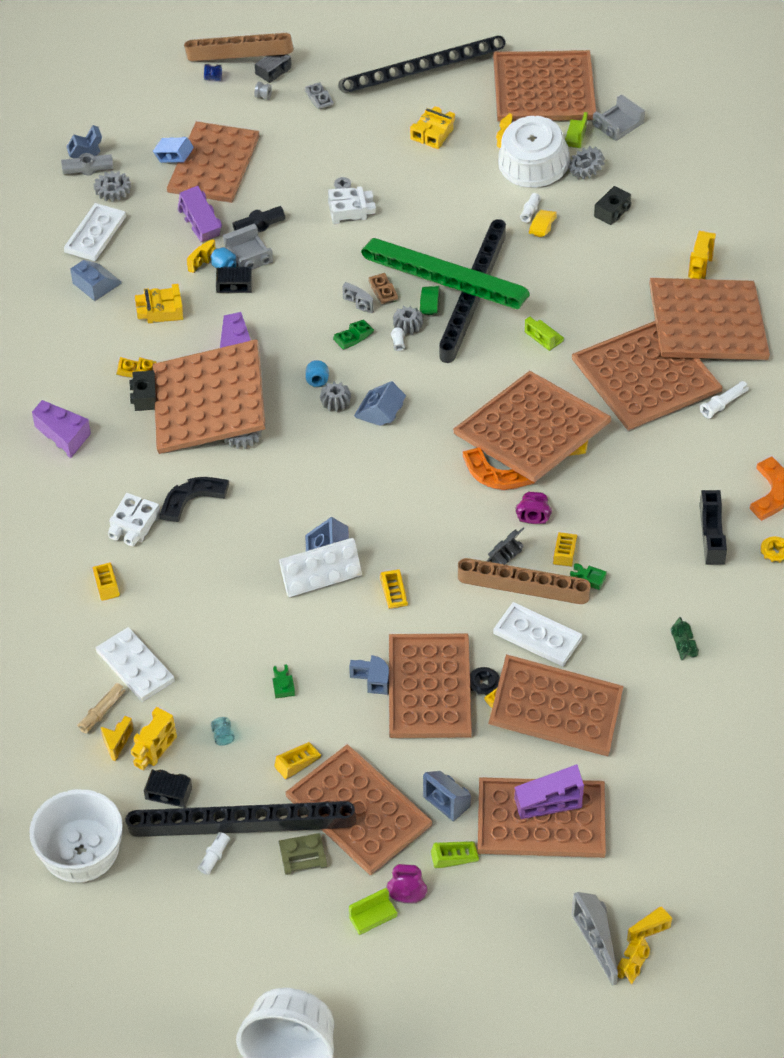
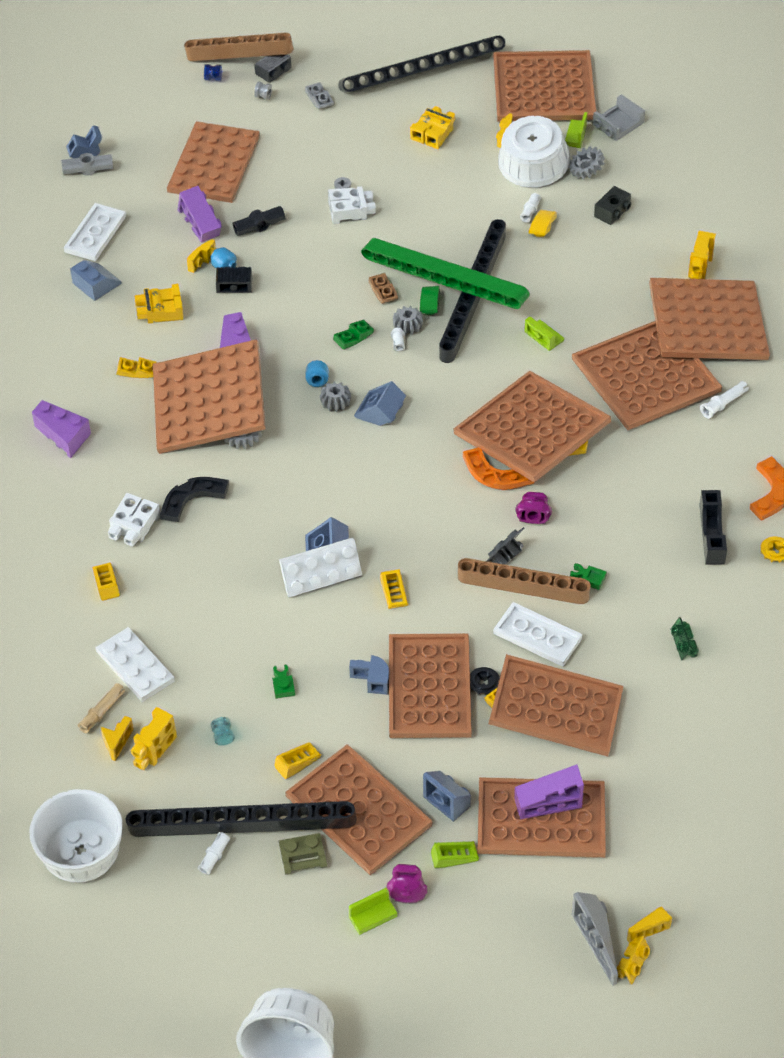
light grey gear [94,171,131,202] -> none
pearl dark grey brick [129,370,156,411] -> none
black brick [143,769,192,808] -> none
medium blue brick [153,137,194,163] -> none
light grey panel [223,224,273,269] -> none
light grey slope [342,282,374,313] -> none
yellow slope [553,532,577,567] -> none

